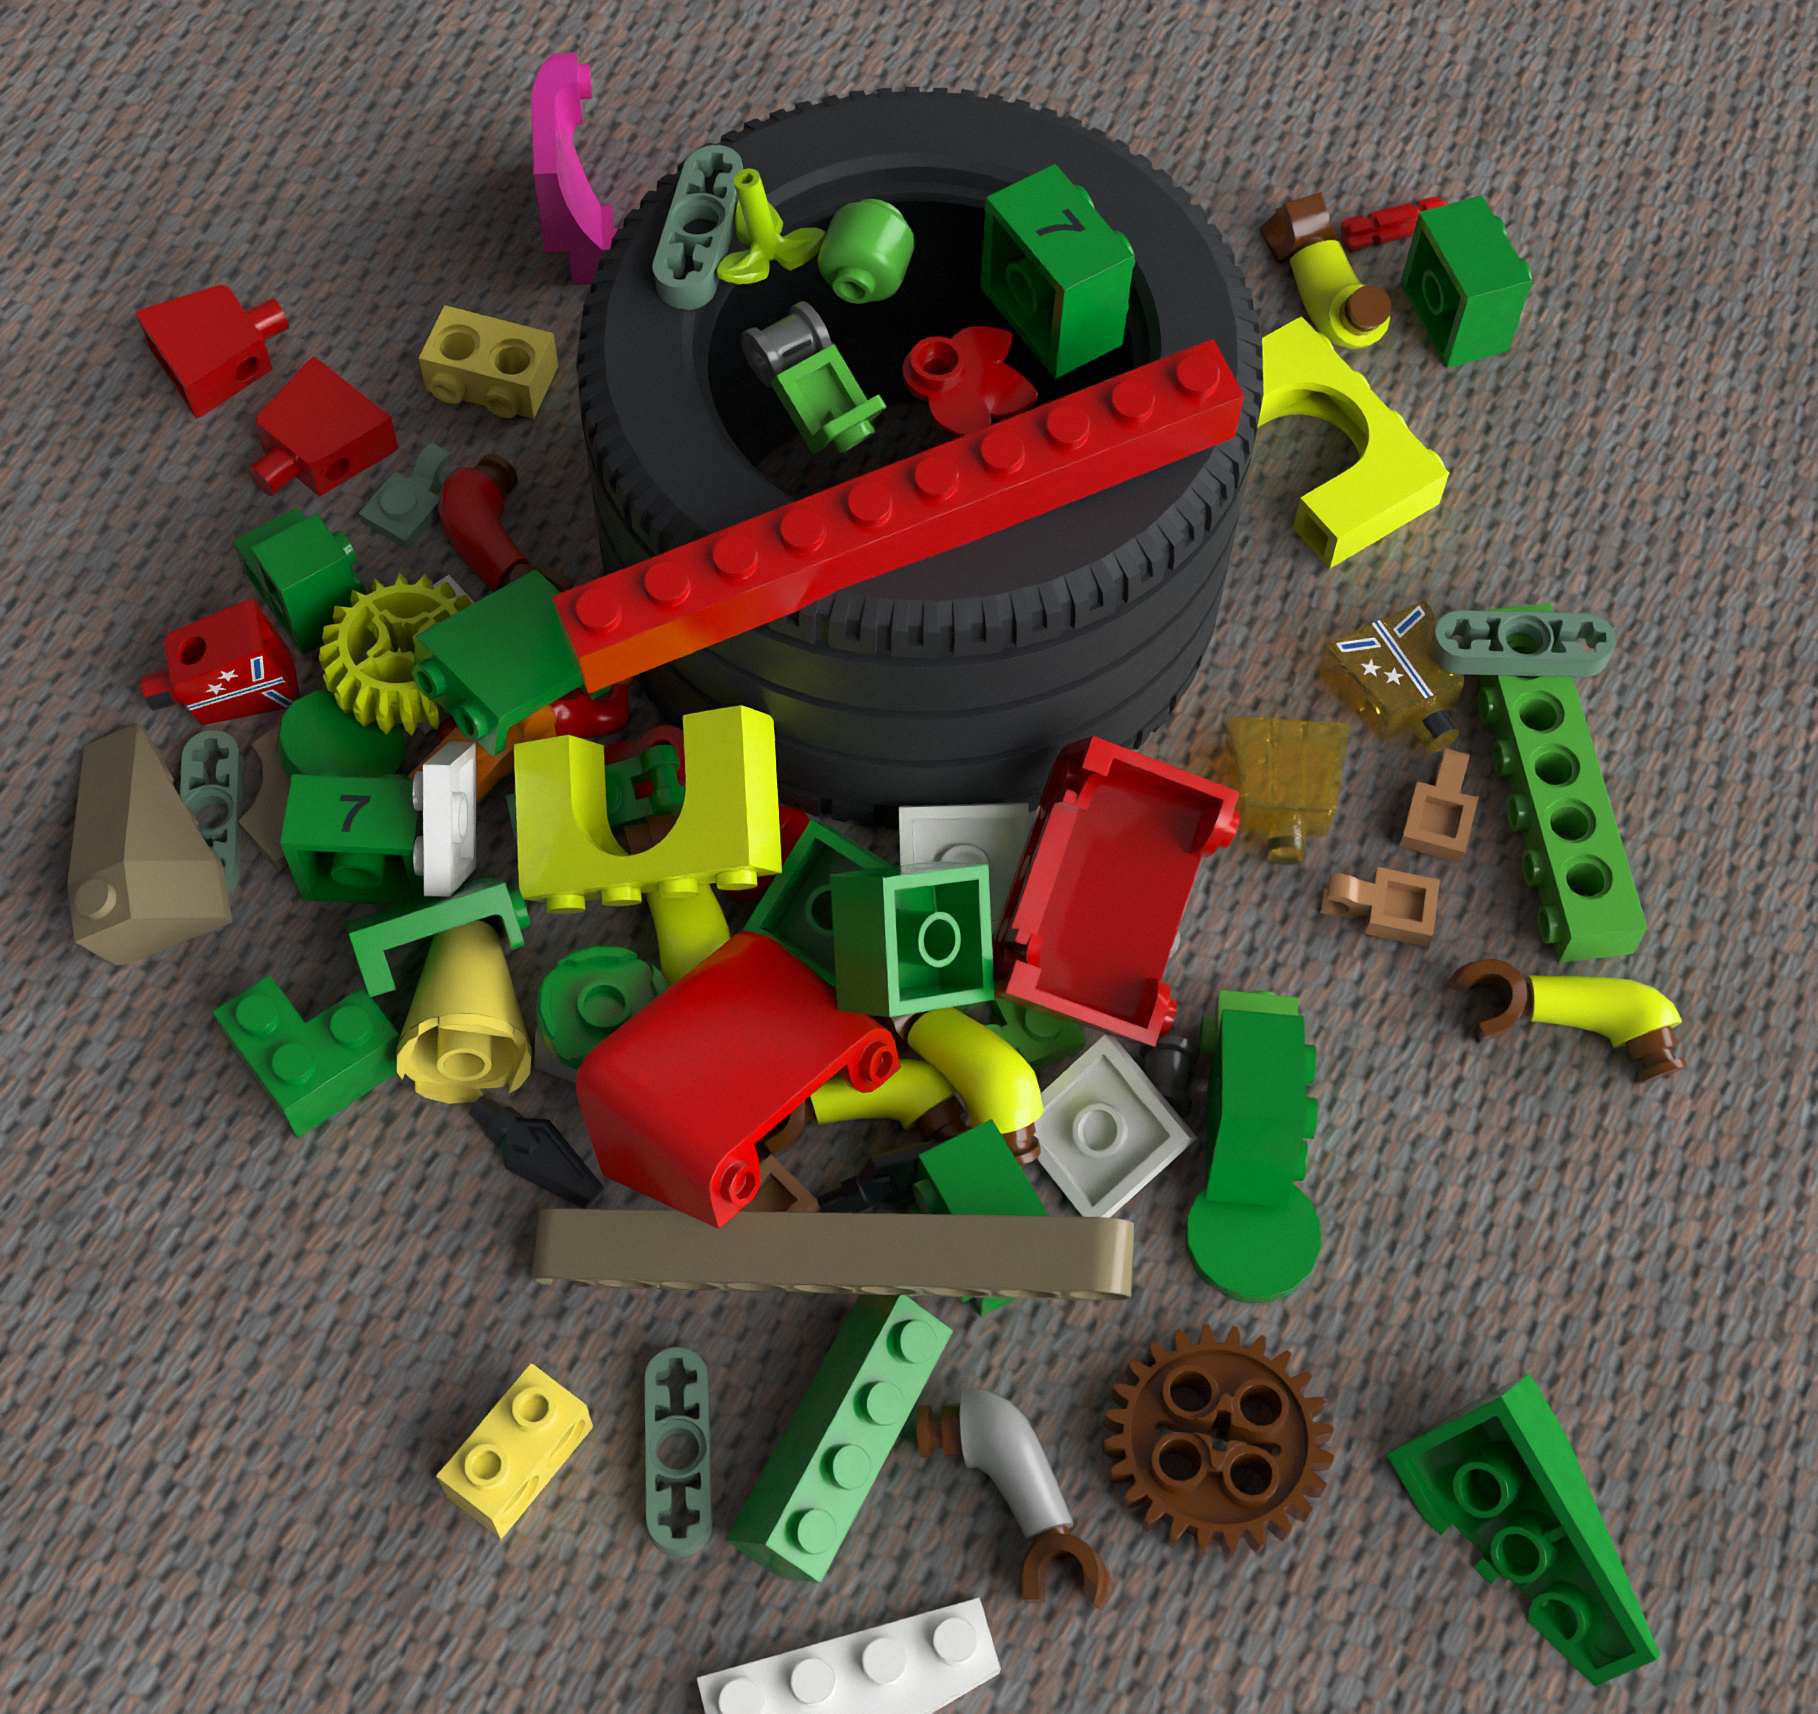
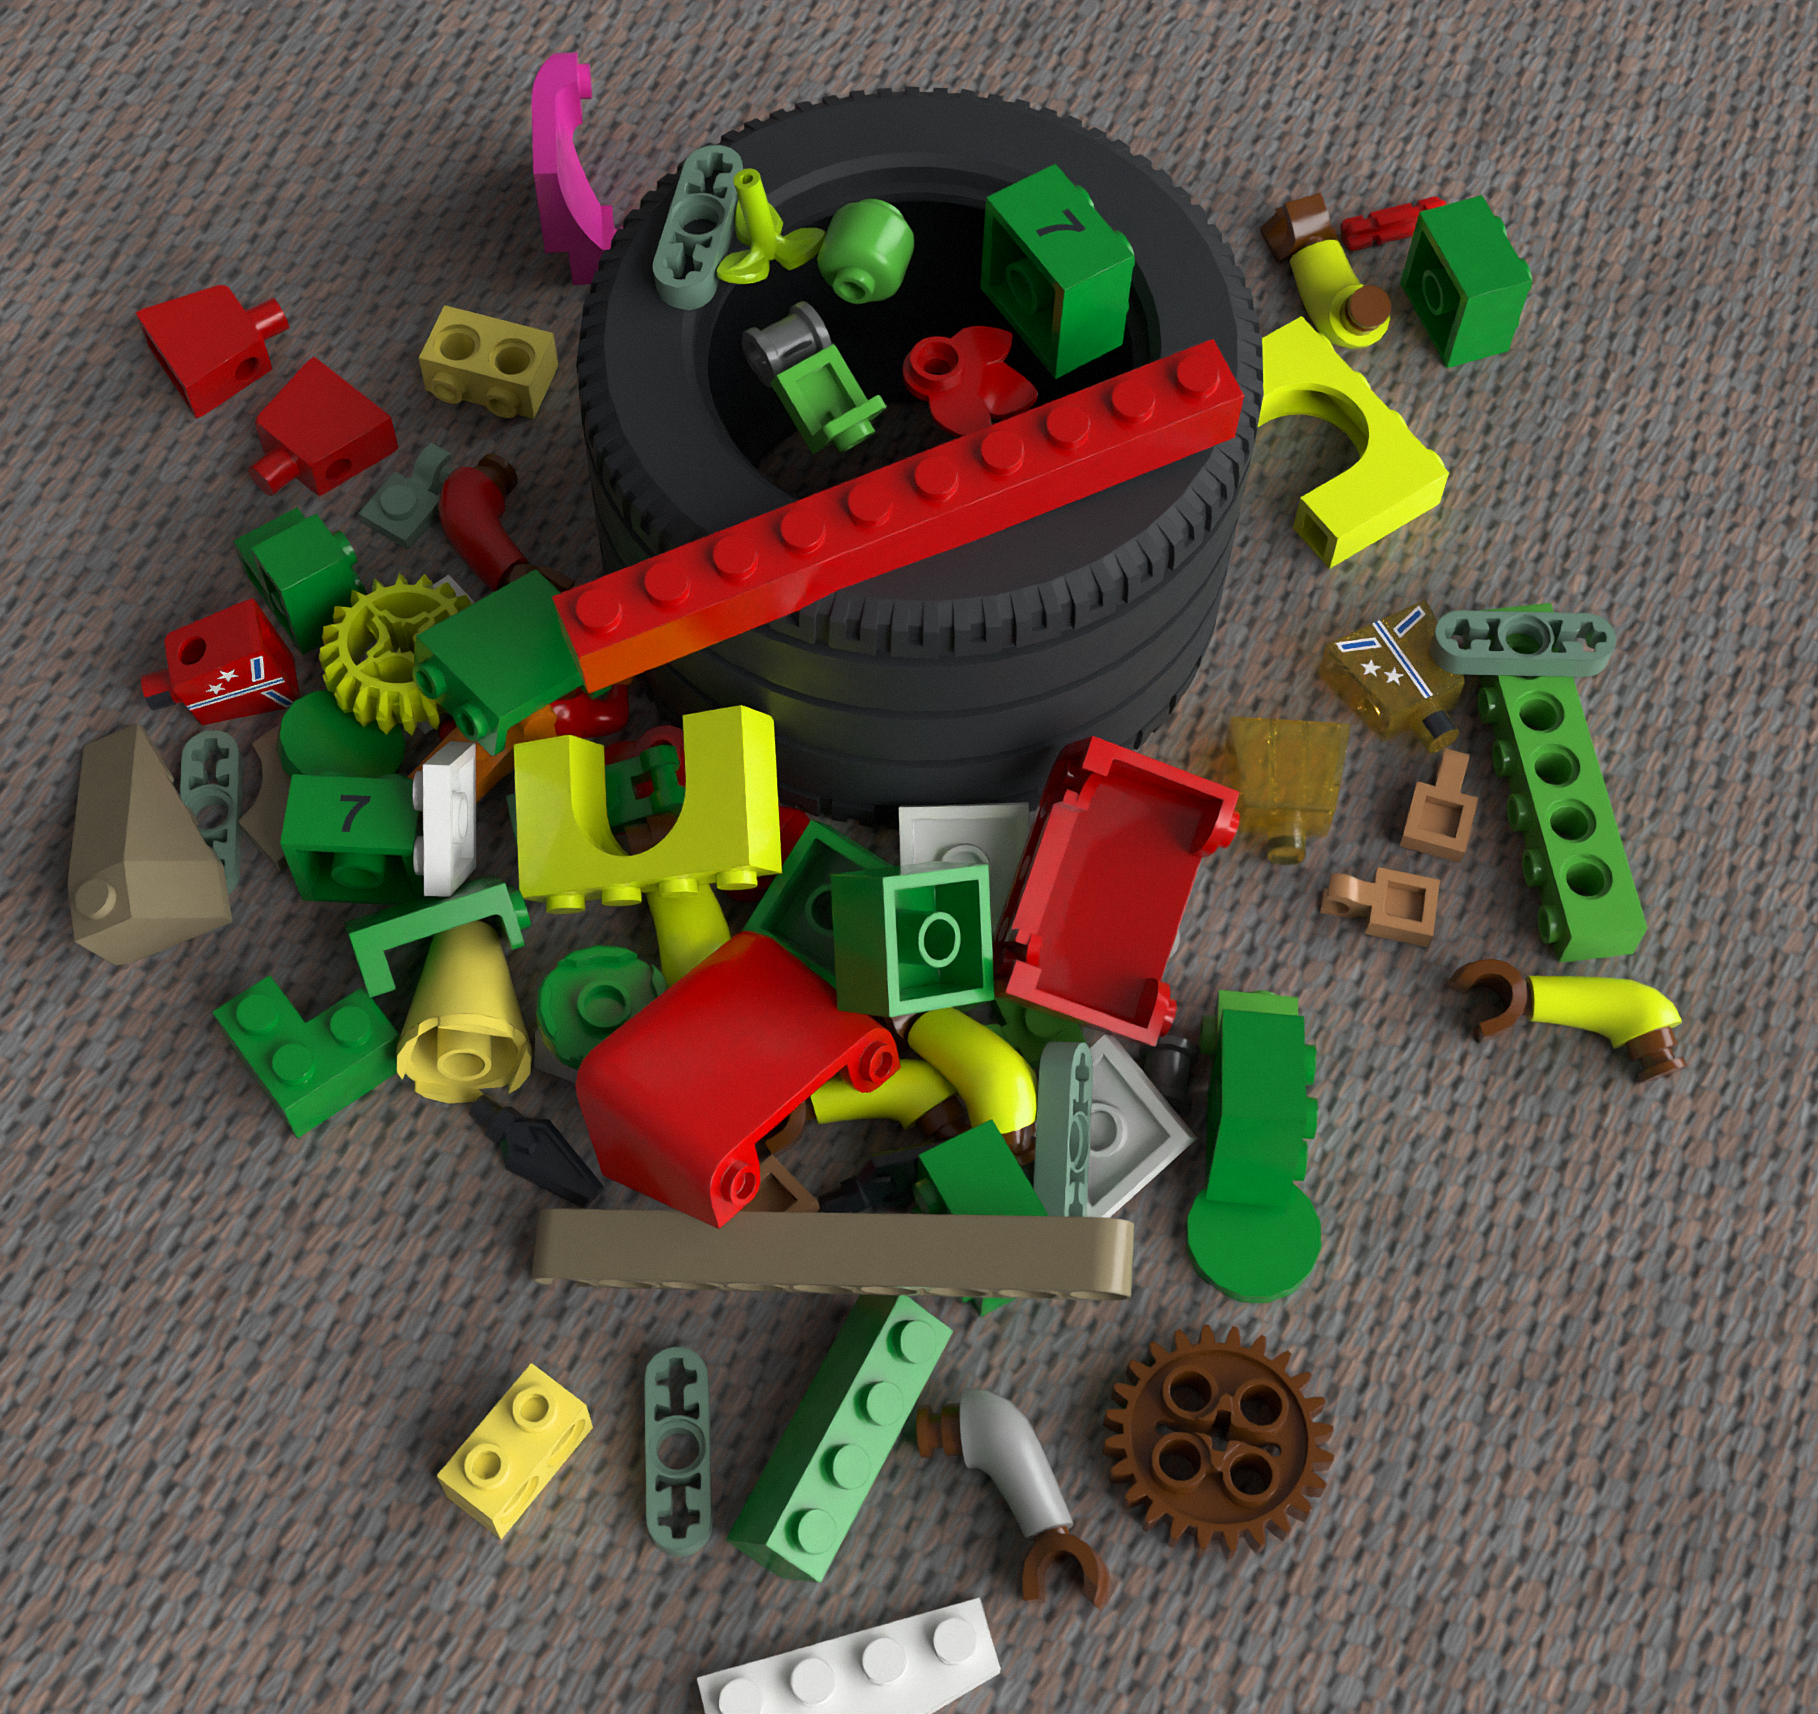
green wedge [1386,1373,1660,1686] -> none
none -> sand green beam [1034,1041,1093,1217]

